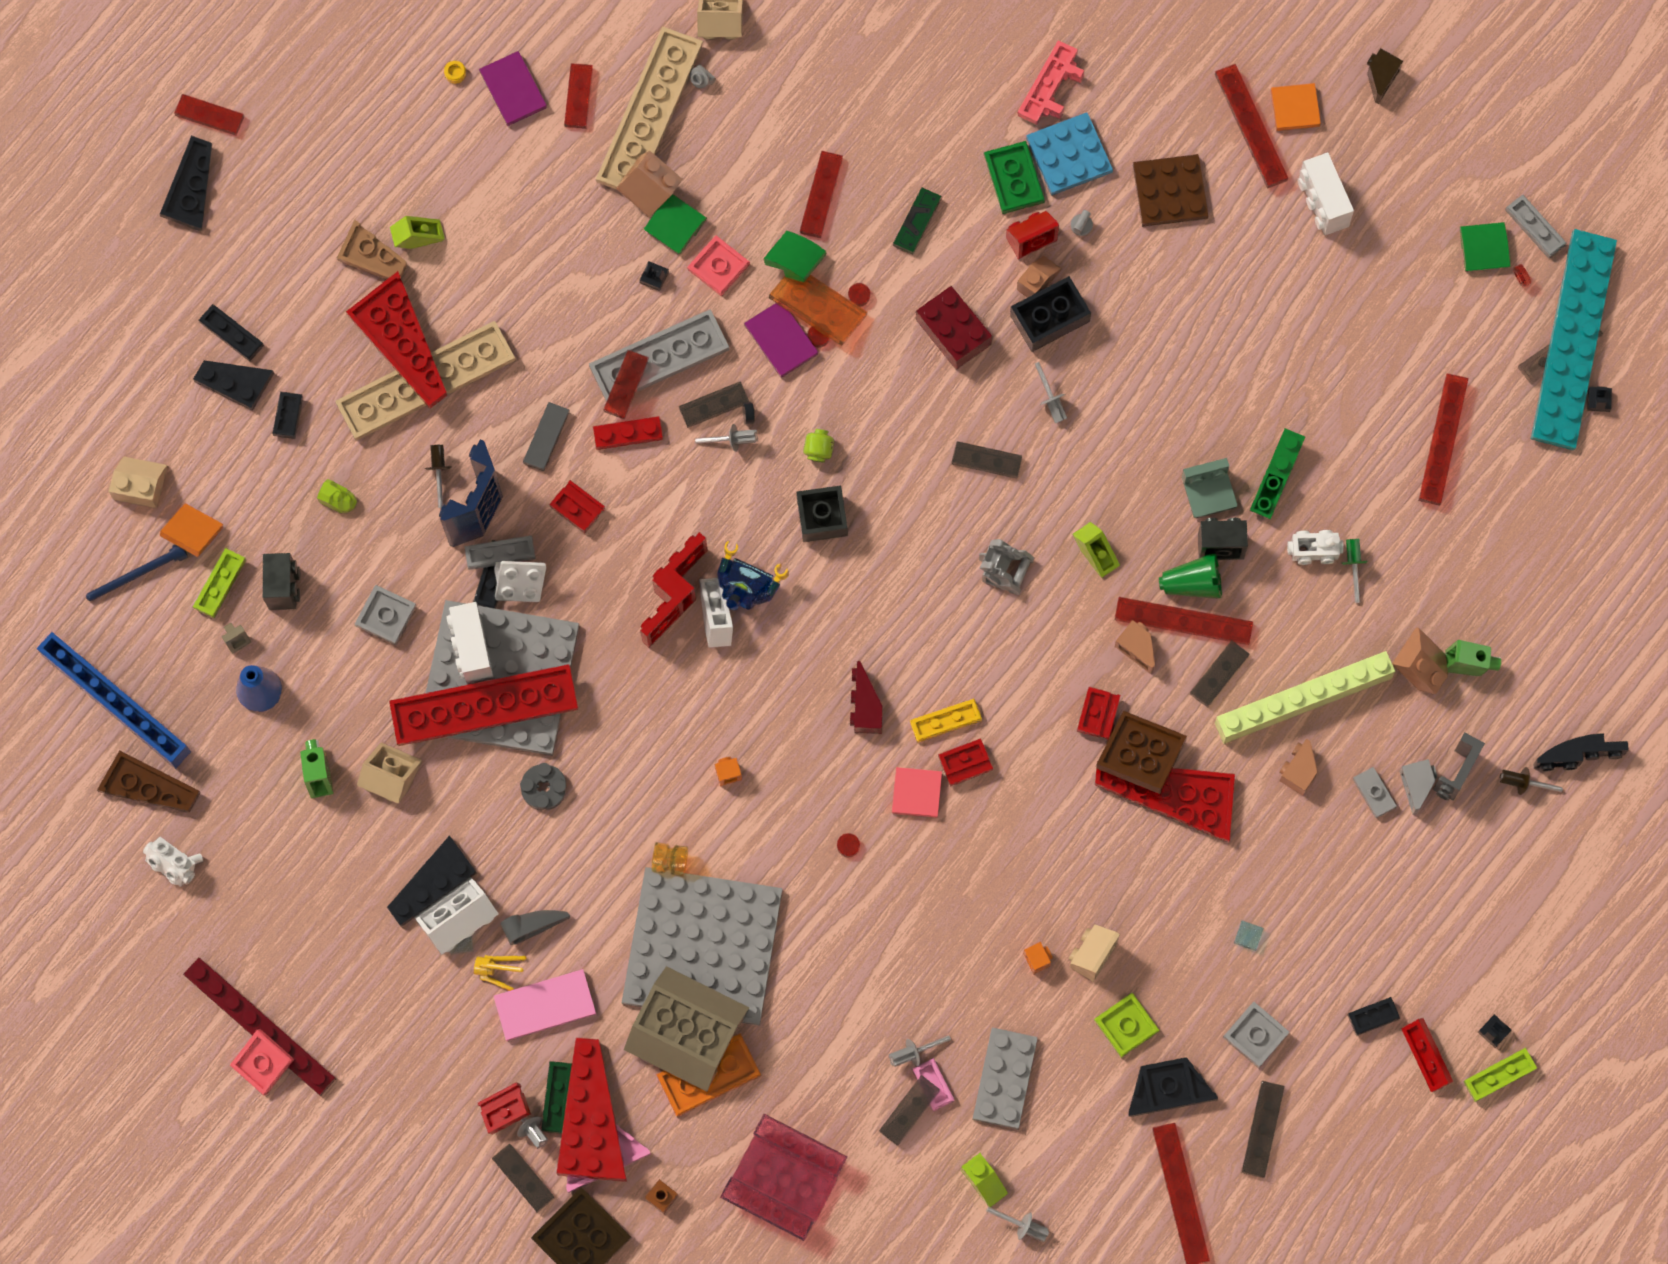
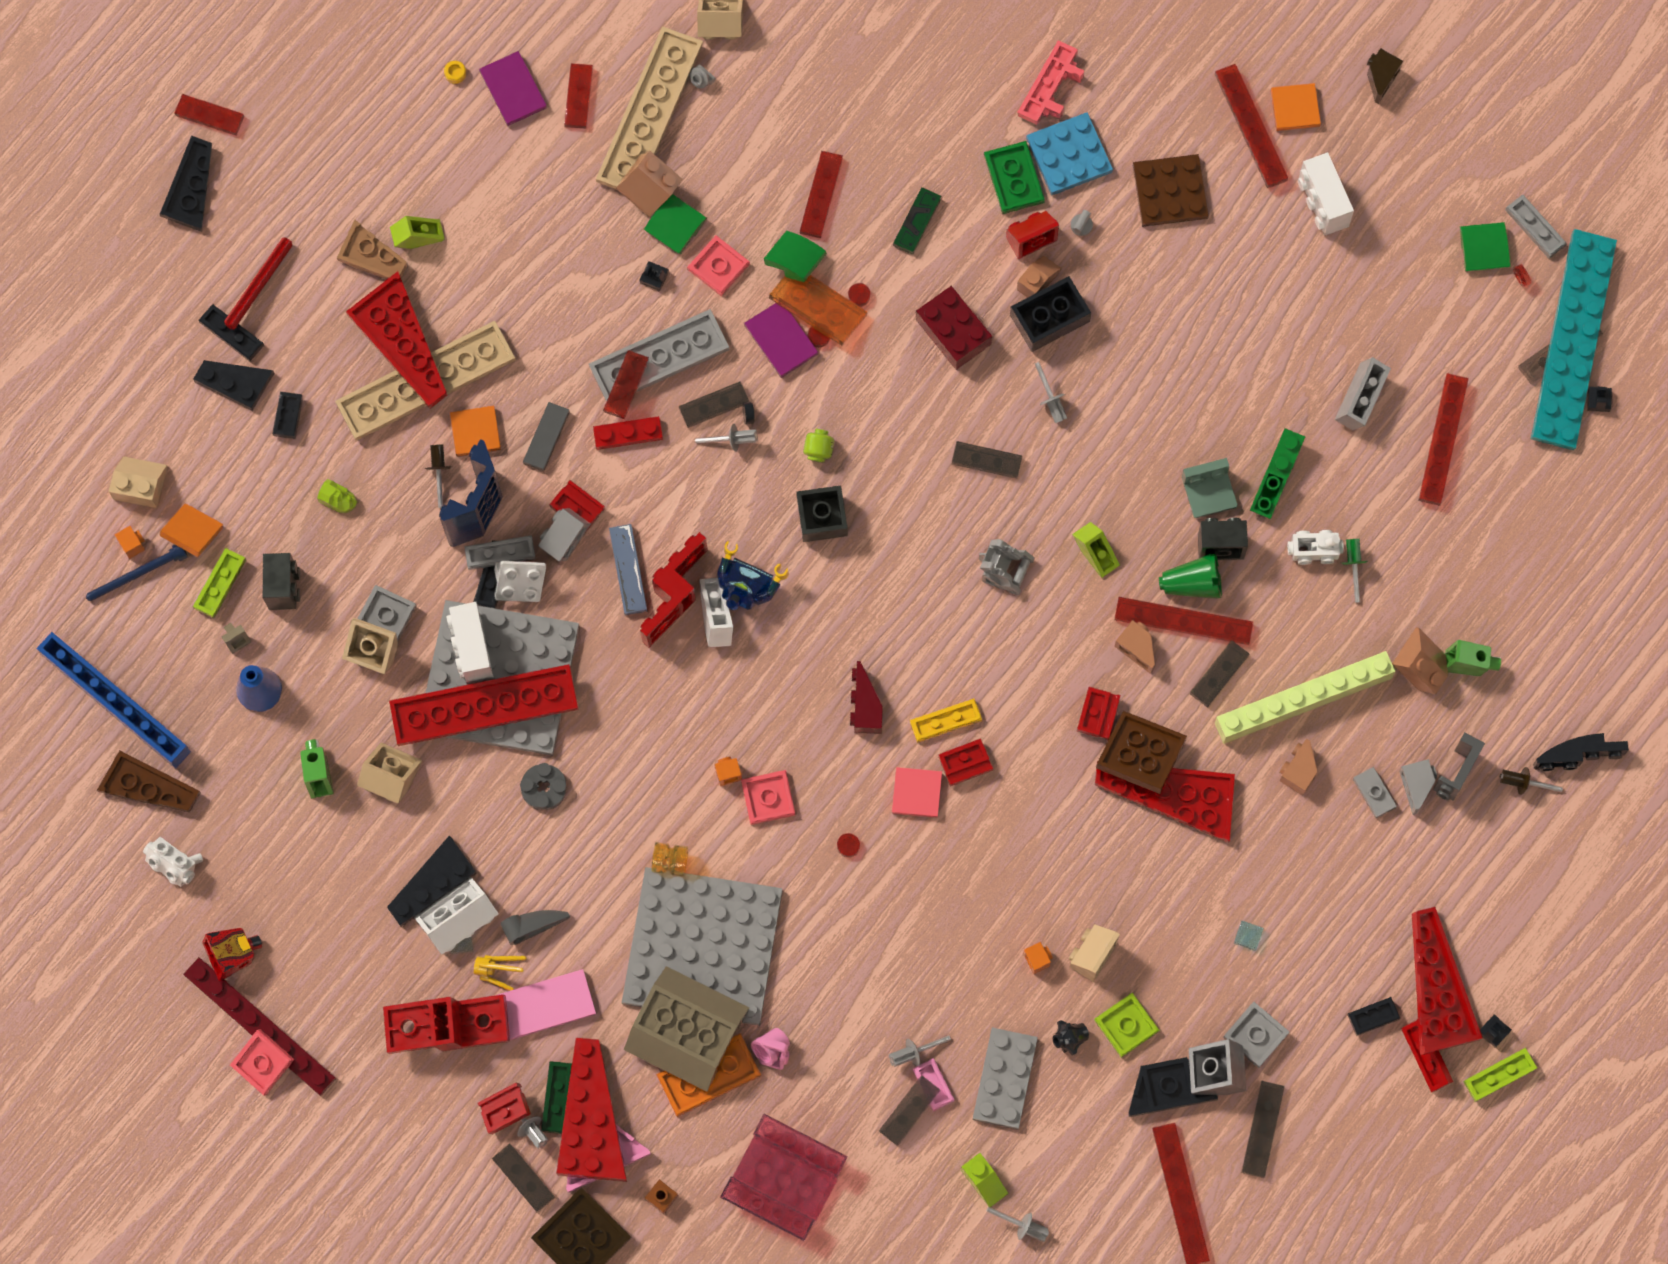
none -> orange plate [114,526,145,559]
none -> torso [202,928,262,981]
none -> red axle [224,237,293,329]
none -> tan slope [342,618,398,674]
none -> red bracket [383,994,510,1054]
none -> orange tile [450,405,501,457]
none -> light grey brick [538,508,591,562]
none -> sand blue tile [609,524,647,616]
none -> coral tile [741,770,796,825]
none -> bright pink piece [751,1028,790,1070]
none -> black rock [1053,1020,1089,1056]
none -> flat silver slope [1189,1039,1246,1095]
none -> light grey brick [1335,357,1391,431]
none -> red wing [1412,907,1482,1056]

